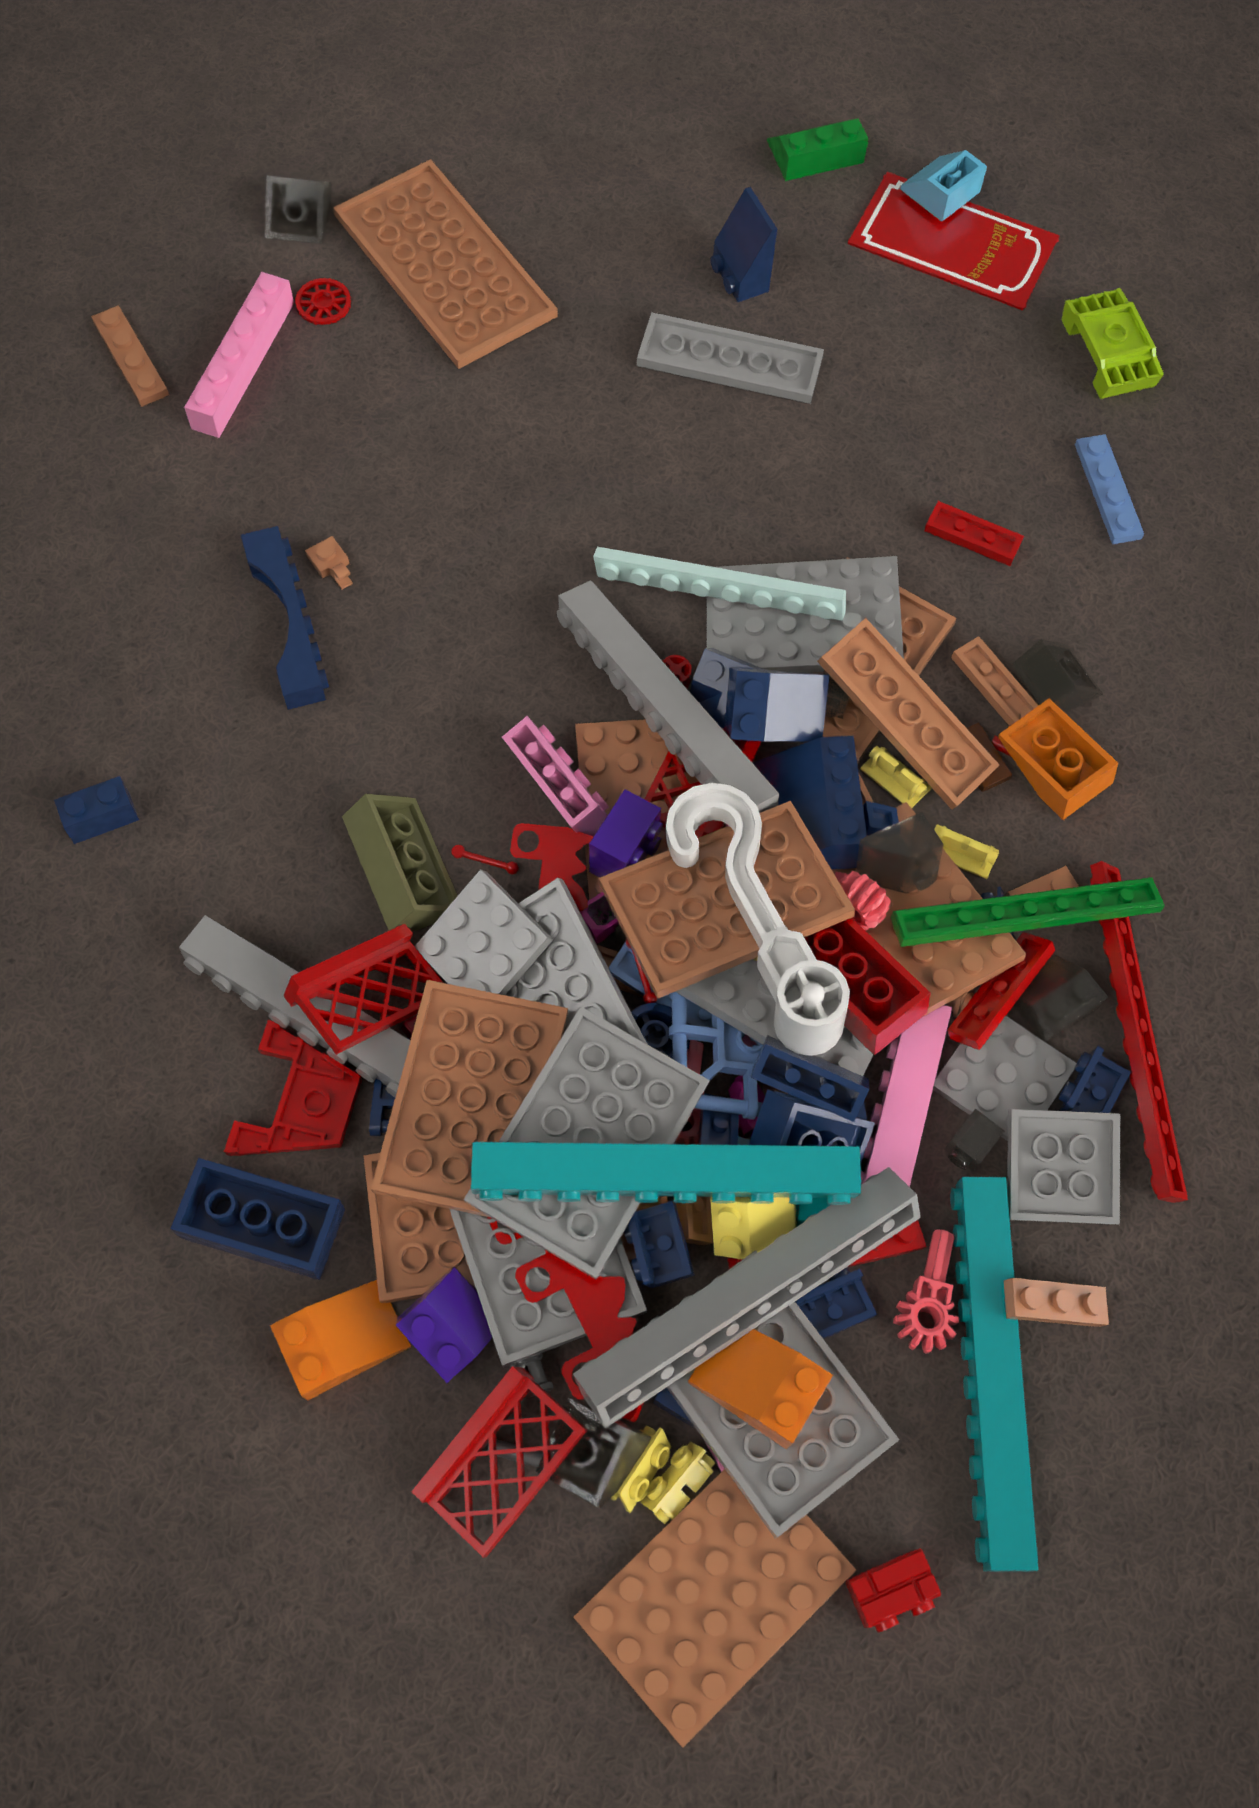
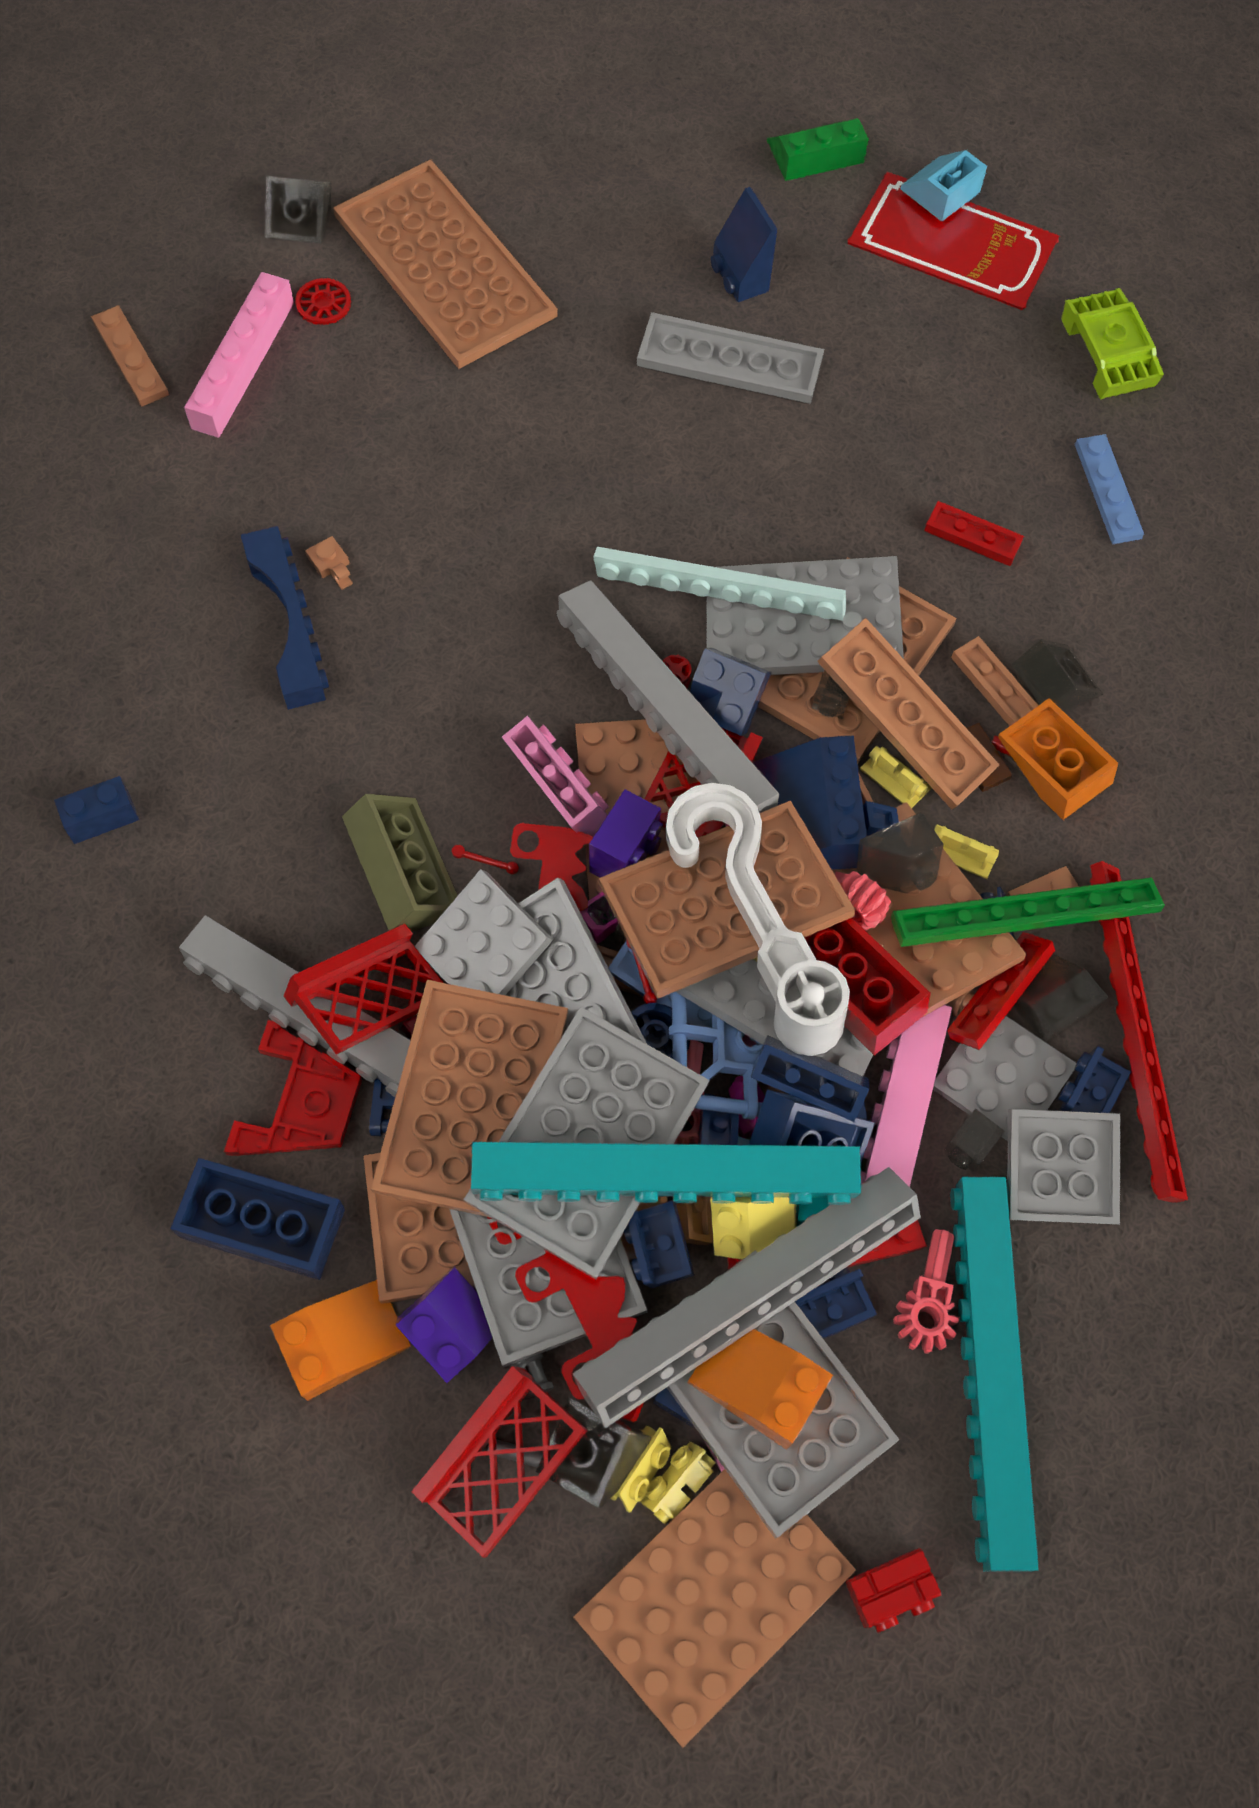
slope [724,667,829,741] -> none
nougat plate [1004,1278,1109,1326] -> none

